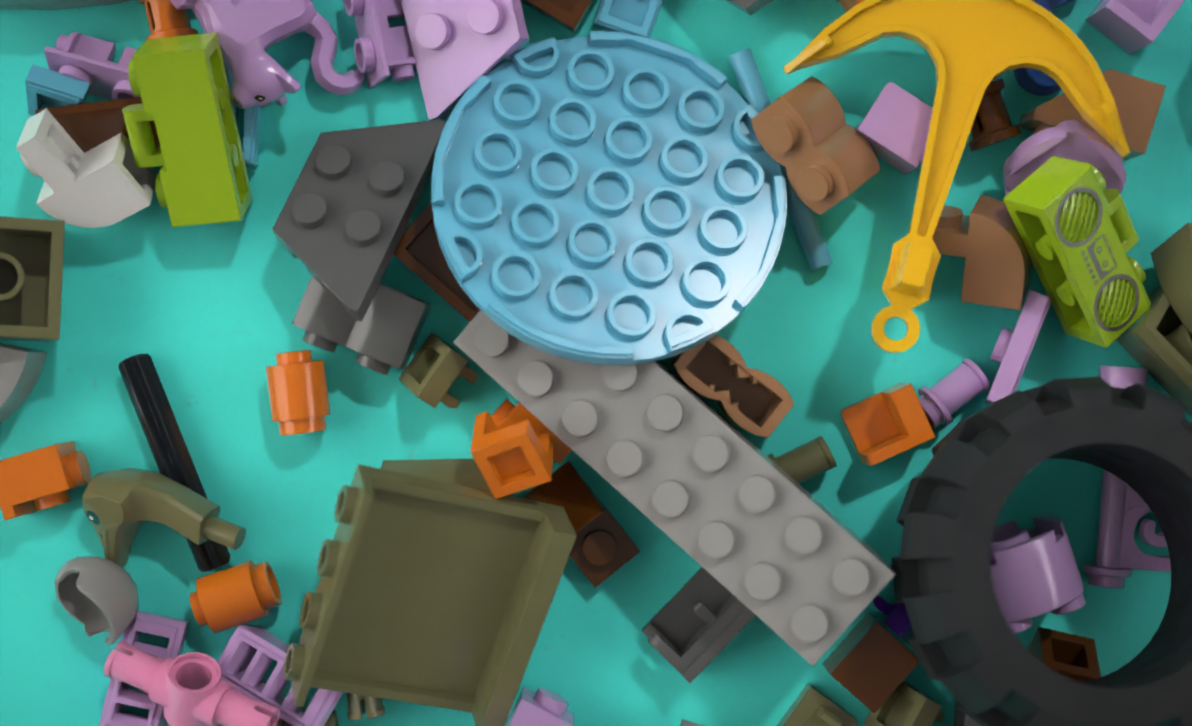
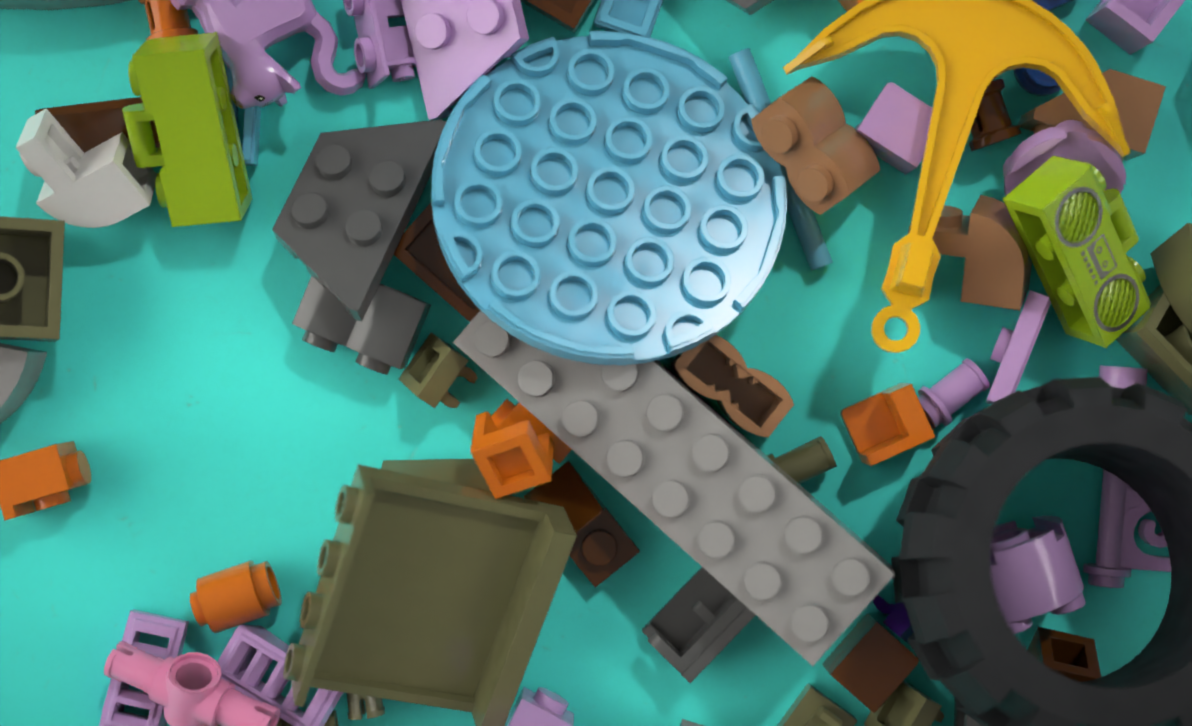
medium azure tile [25,65,91,116] -> none
lavender hinge [44,31,141,100] -> none
light grey hair [54,556,139,646] -> none
olive animal [82,468,246,568] -> none
black axle [118,354,230,572] -> none
orange brick [266,350,331,435] -> none

